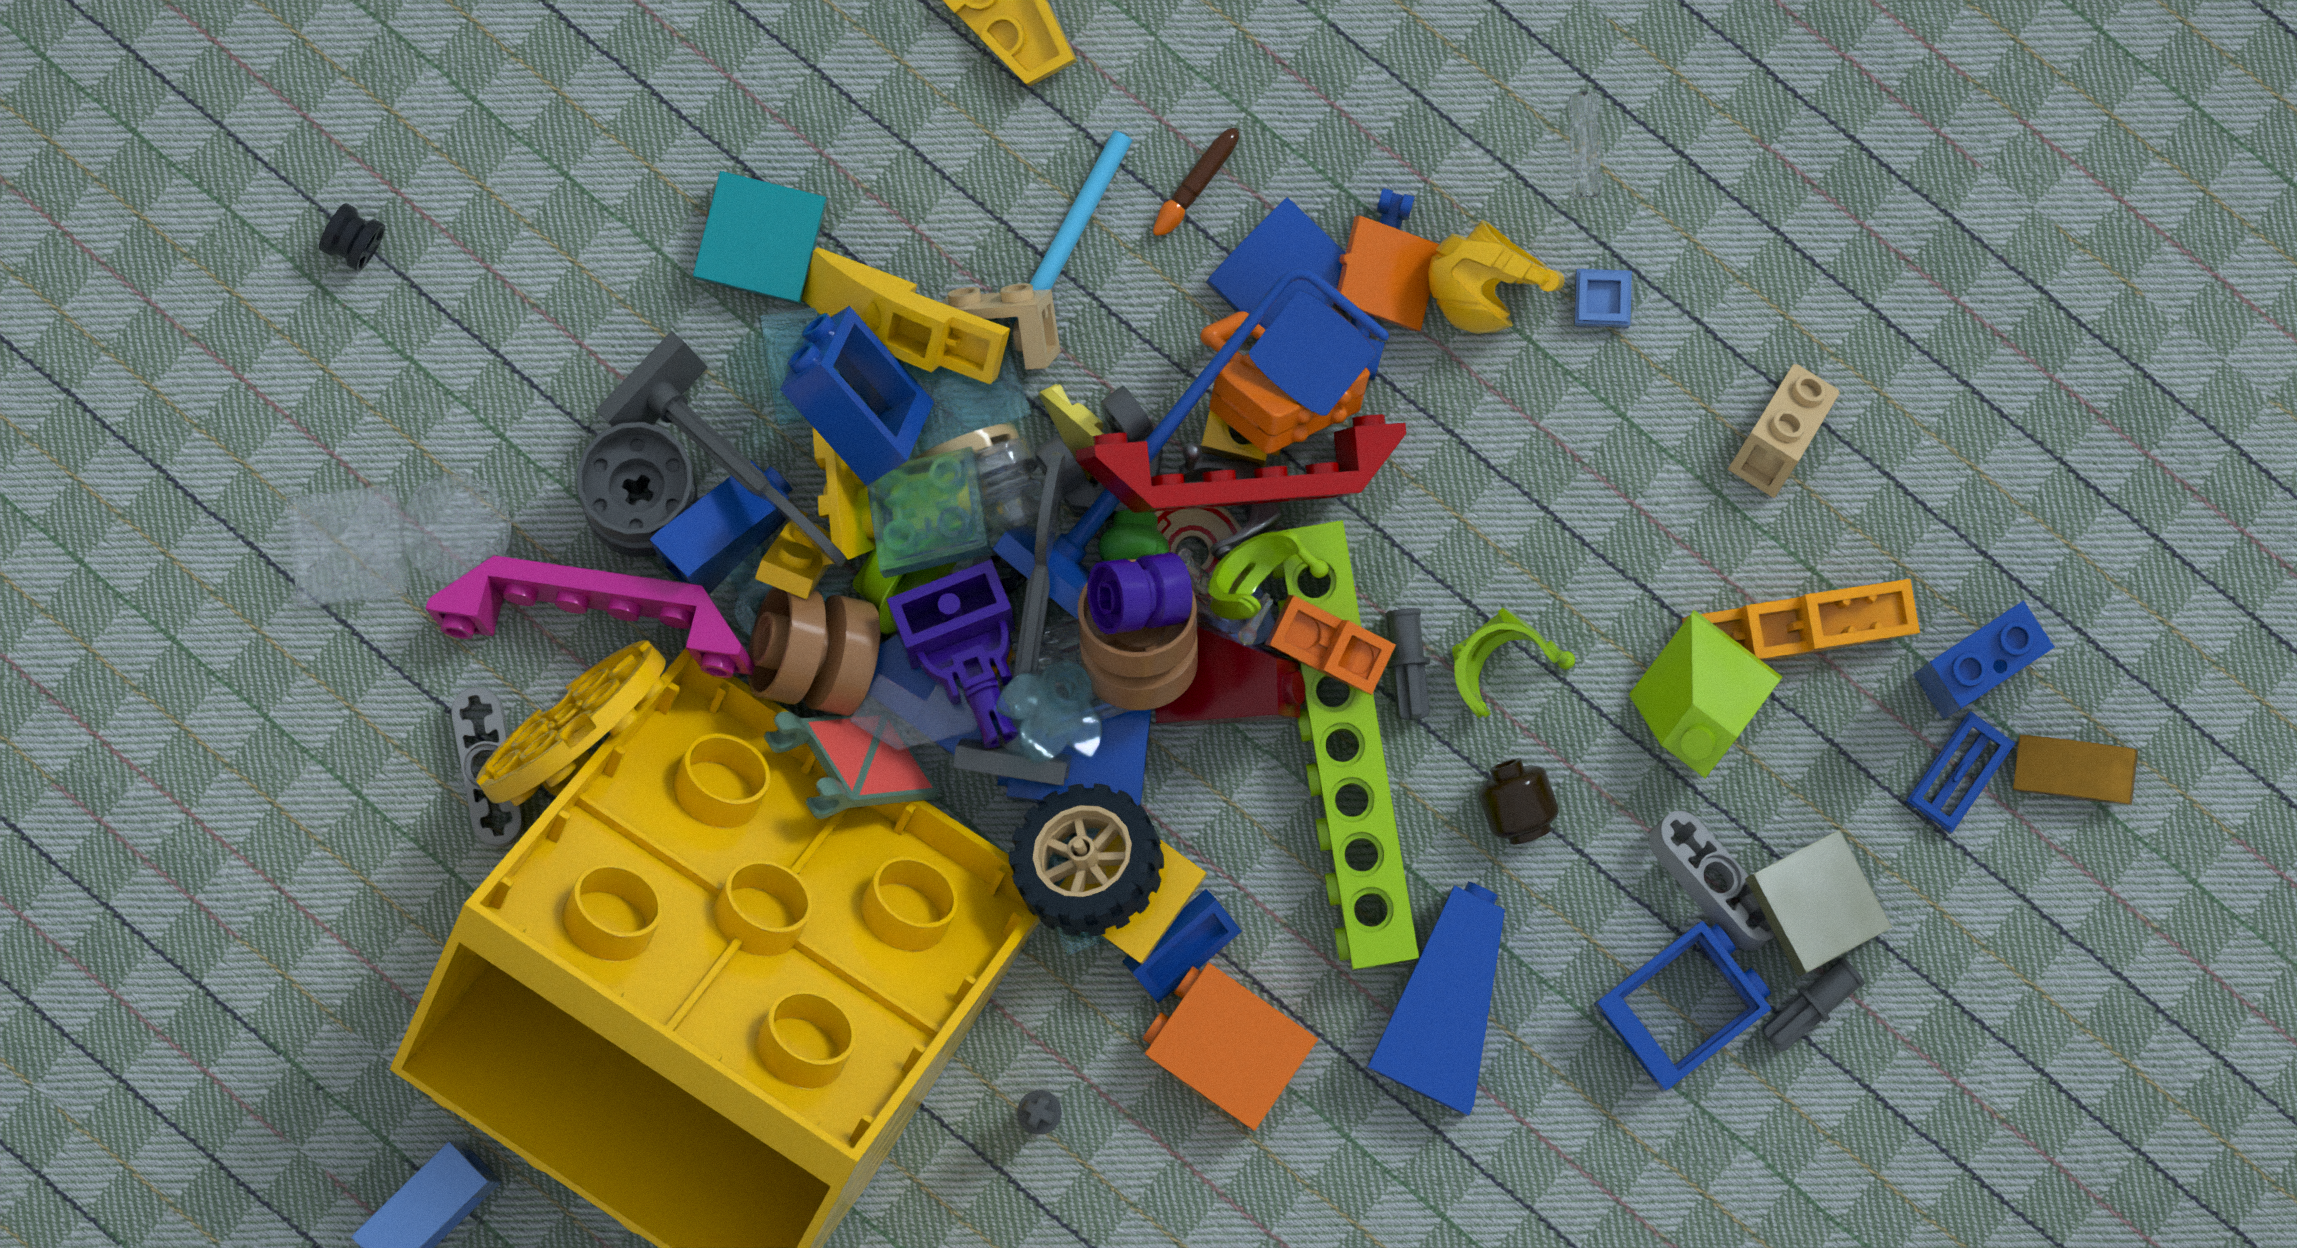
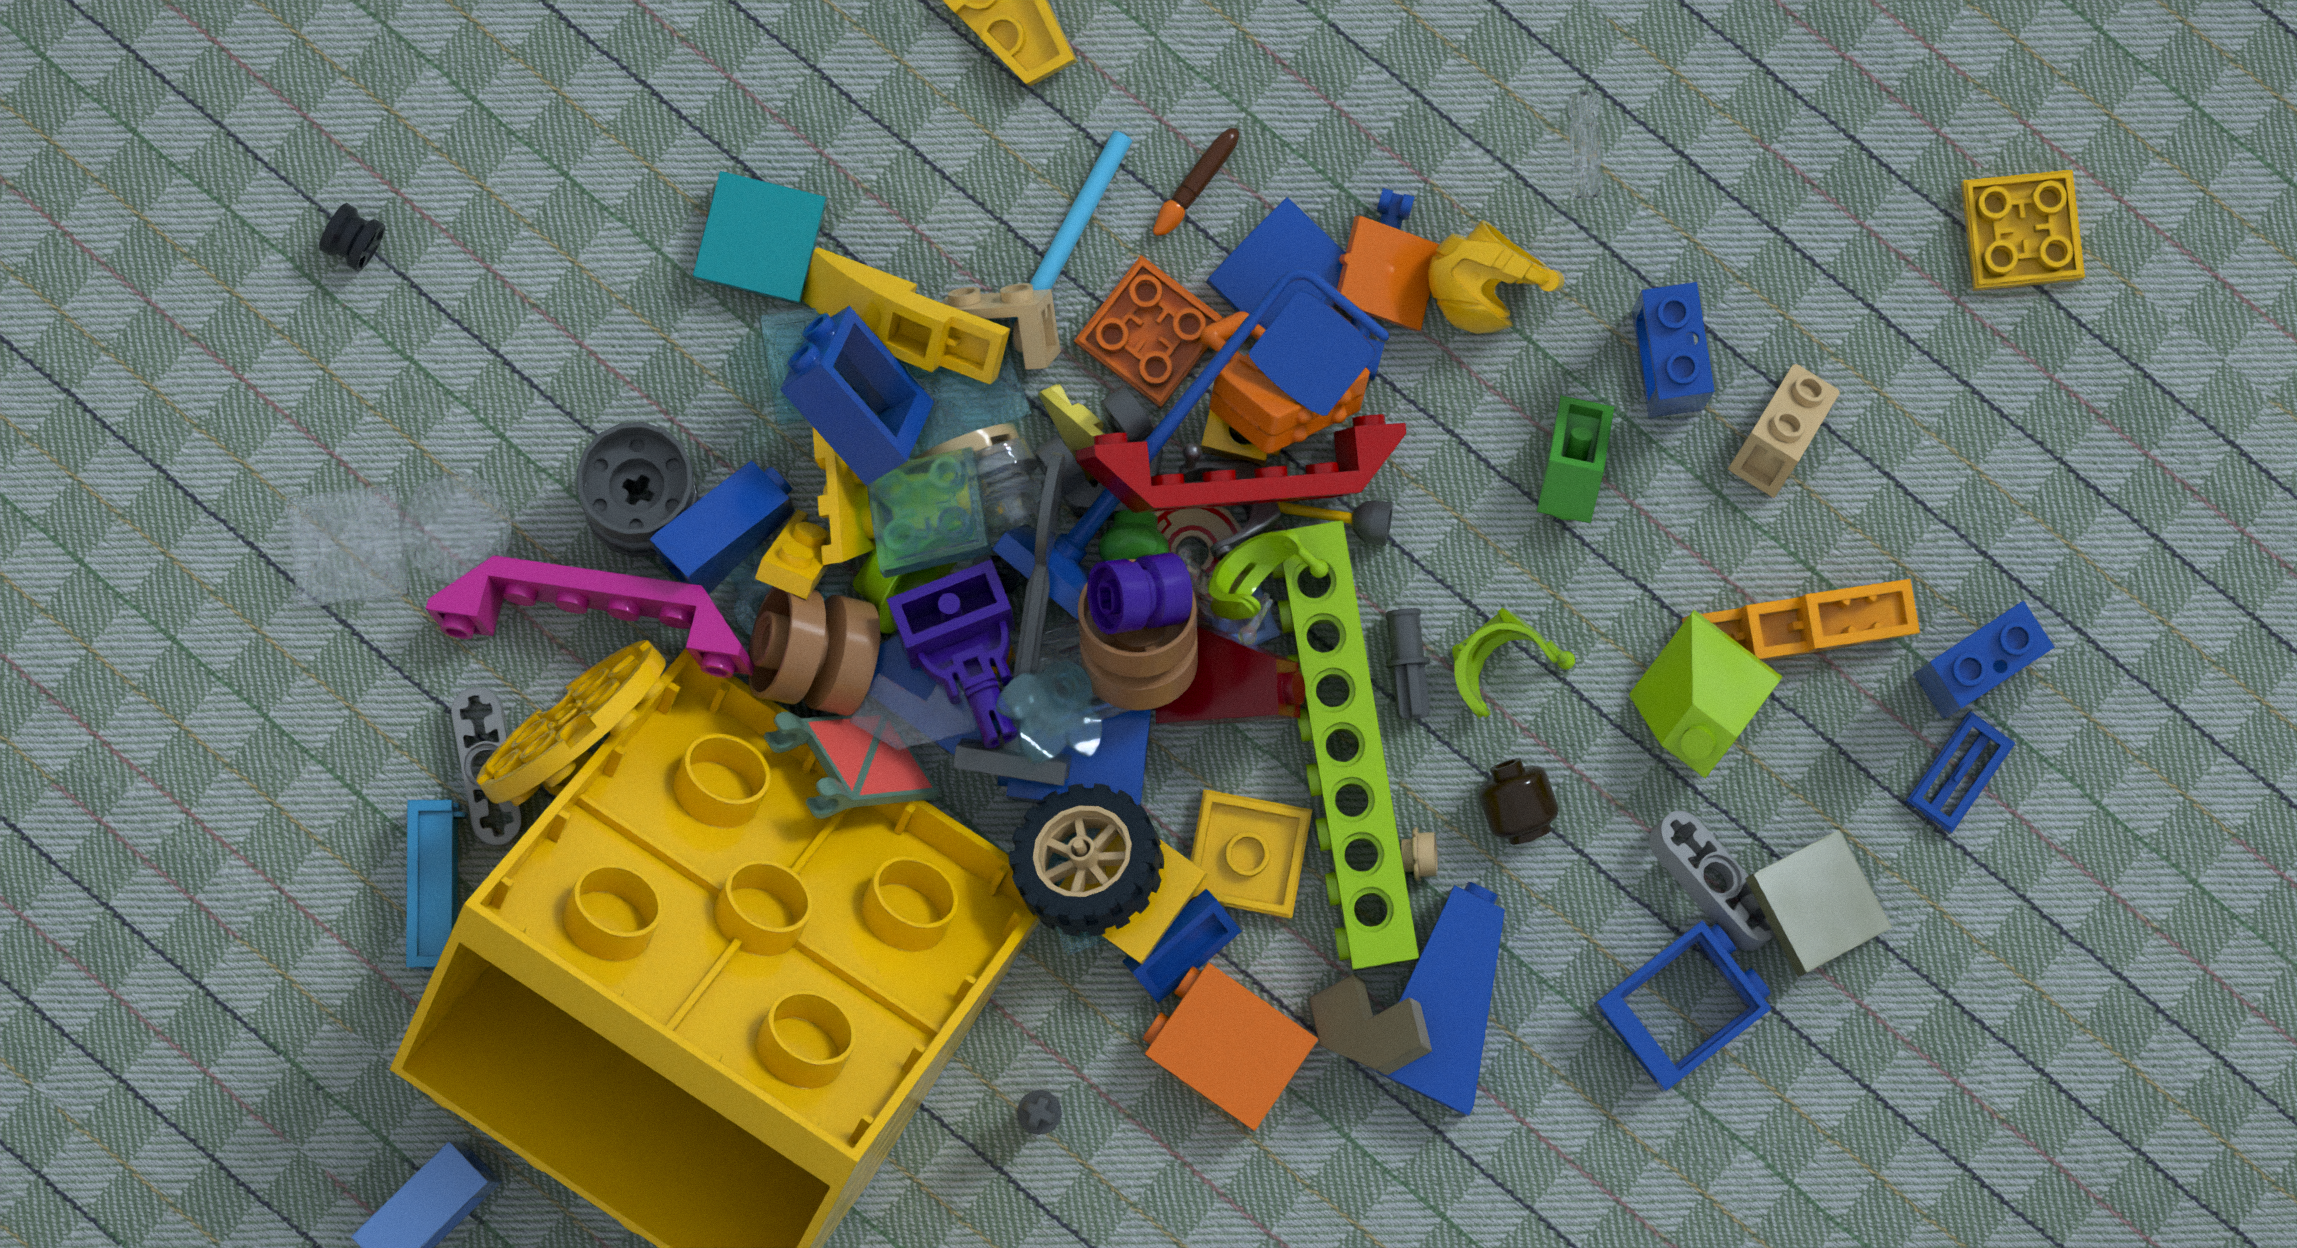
dark grey piece [595,331,848,568] -> none
orange slope [1264,595,1396,695] -> none
medium blue tile [1574,269,1632,328] -> none
dark grey axle [1762,957,1865,1052] -> none
pearl gold slope [2013,734,2138,805] -> none
none -> dark azure container [406,800,468,969]
none -> orange tile [1074,255,1223,410]
none -> yellow tile [1190,789,1312,919]
none -> dark grey hinge [1277,500,1393,546]
none -> dark tan tile [1309,974,1432,1075]
none -> tan plate [1401,827,1438,881]
none -> bright green slope [1537,395,1614,524]
none -> blue window [1632,282,1715,418]
none -> yellow tile [1961,169,2085,291]

